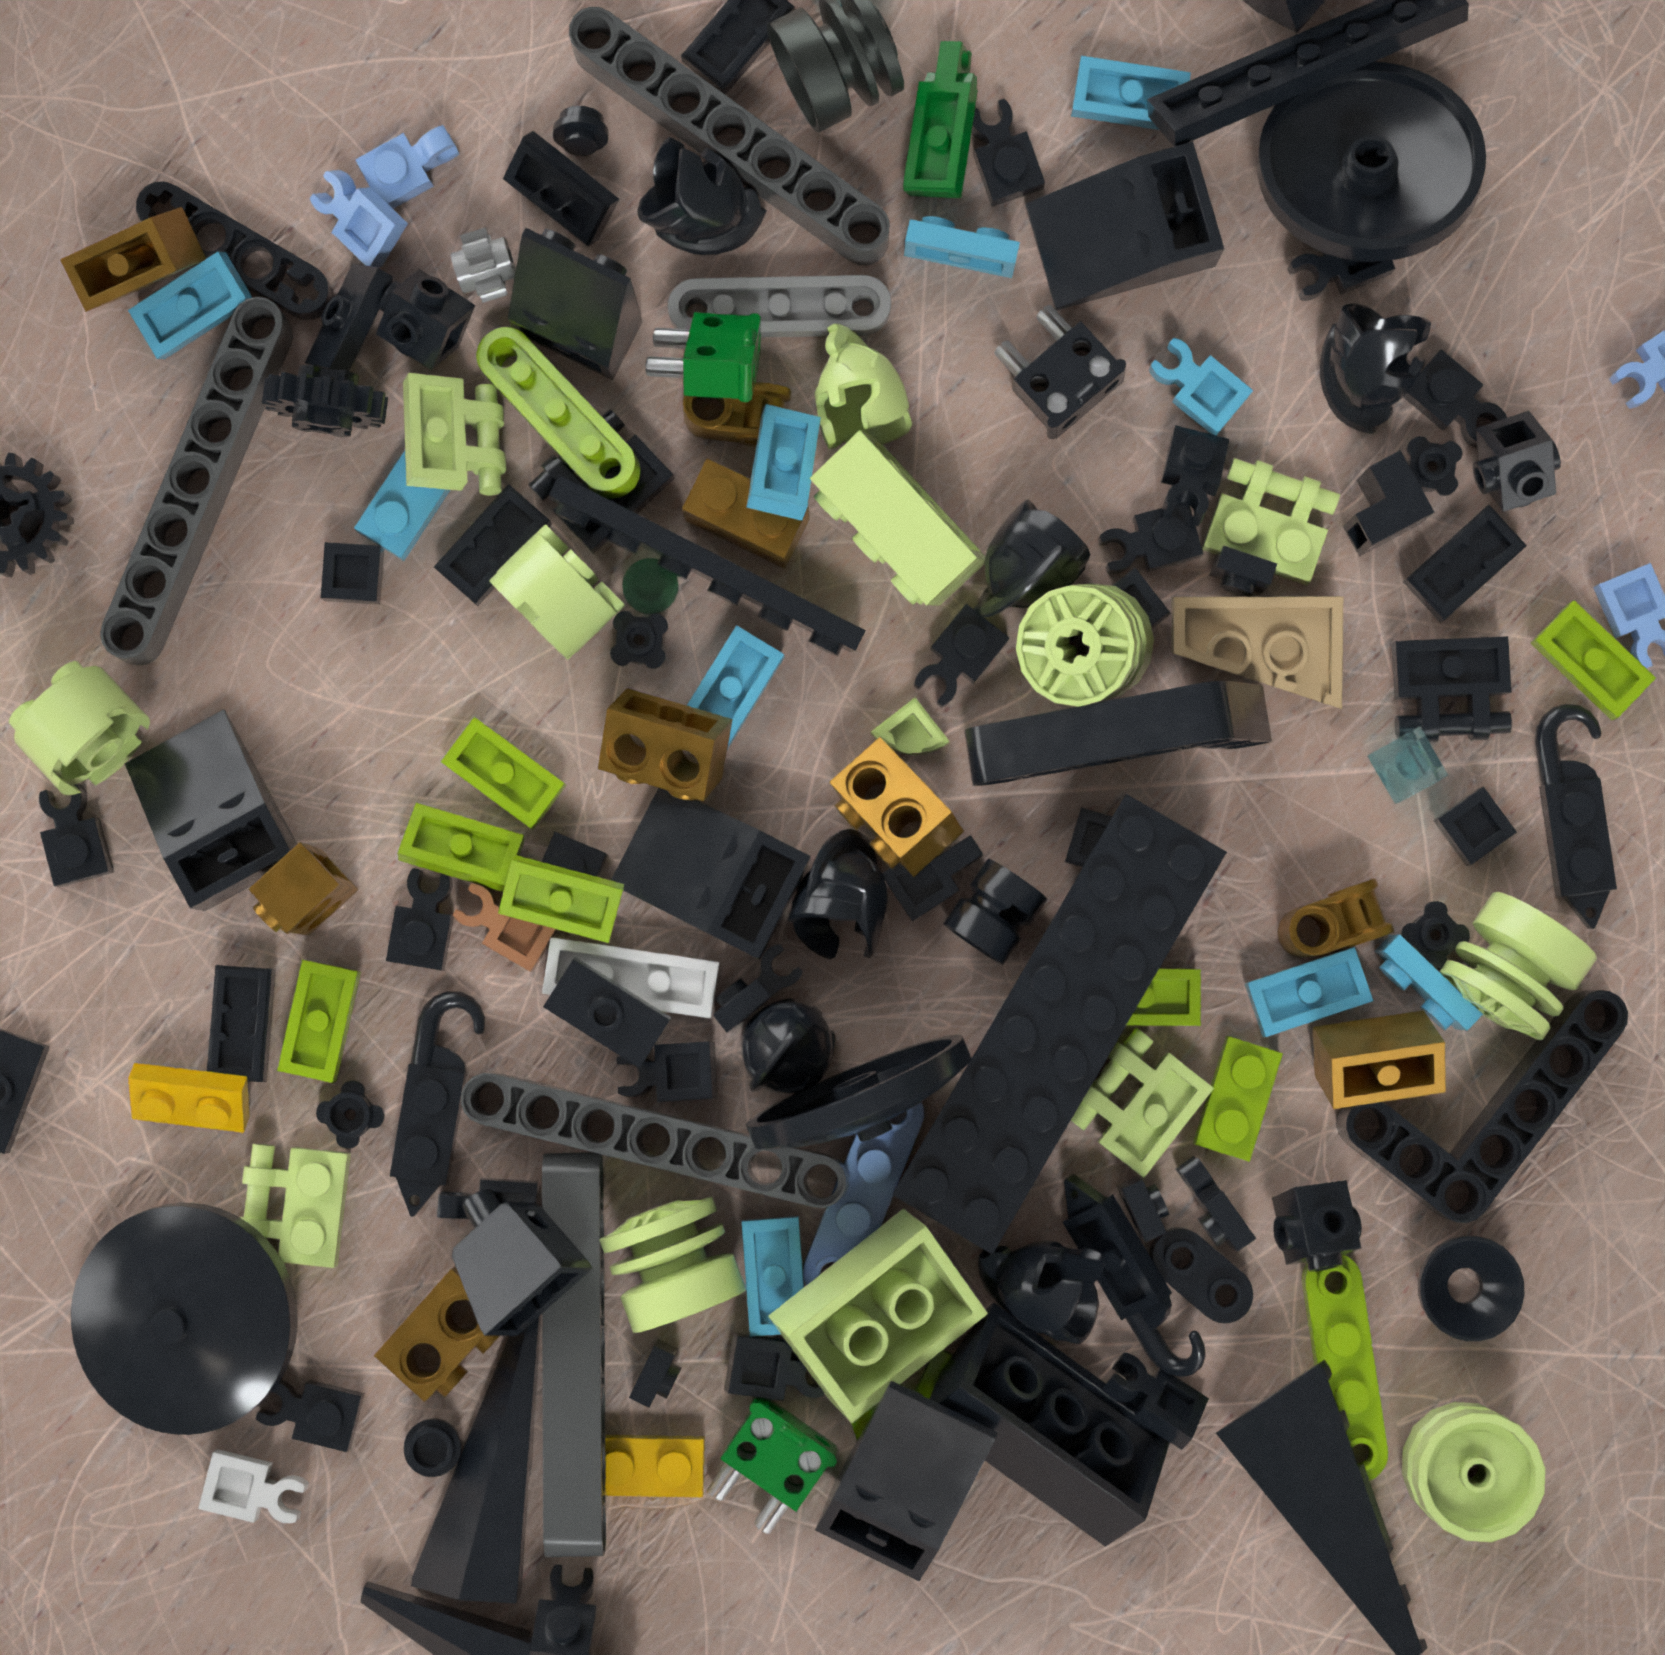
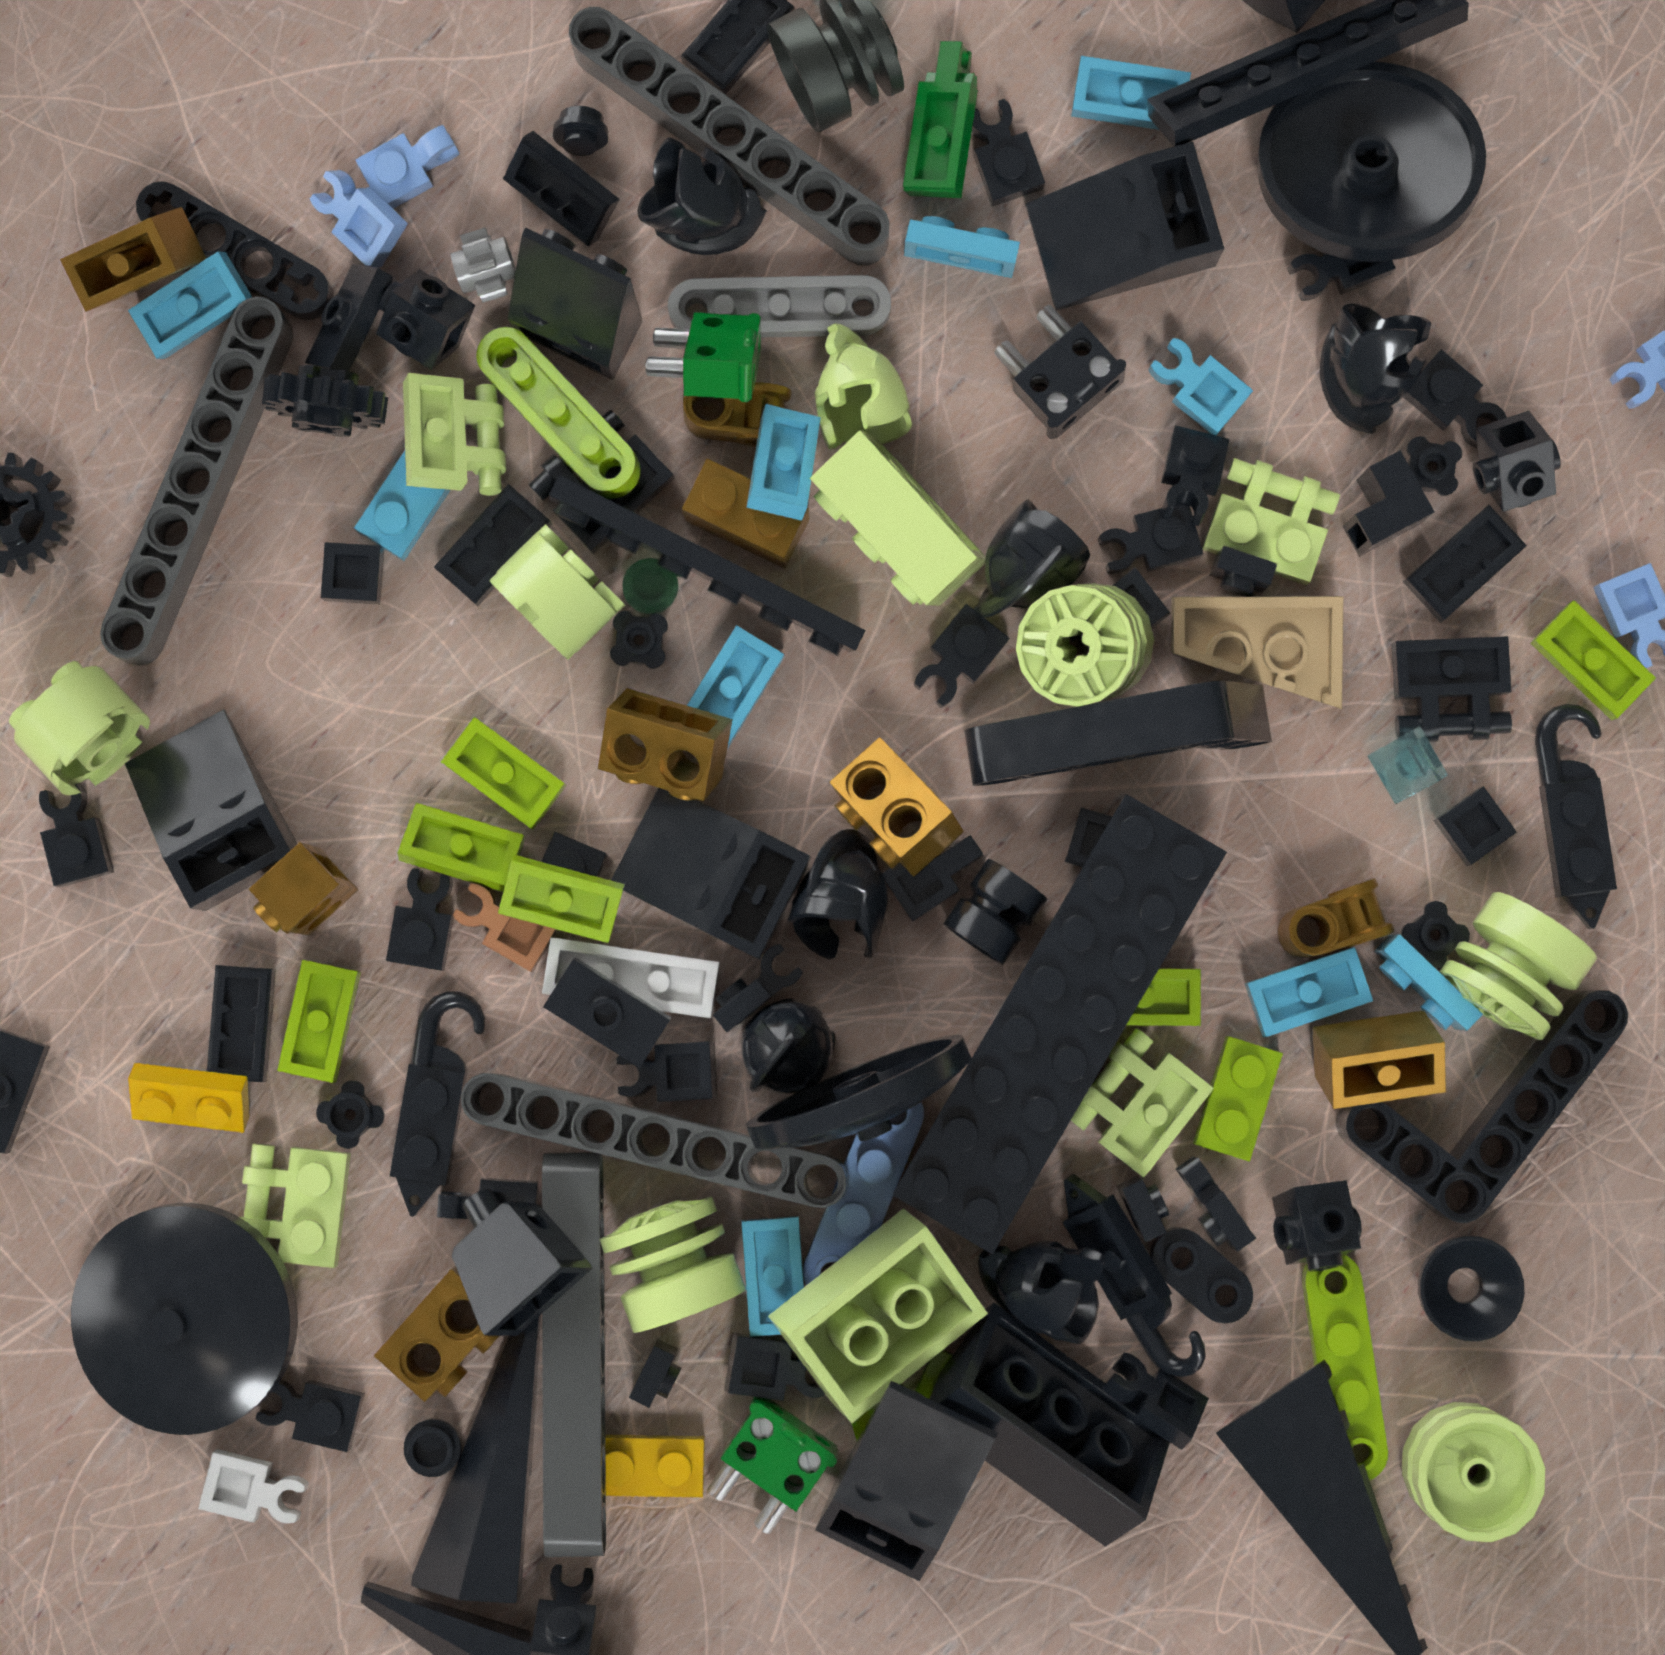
yellowish green tile [871,698,950,755] -> none

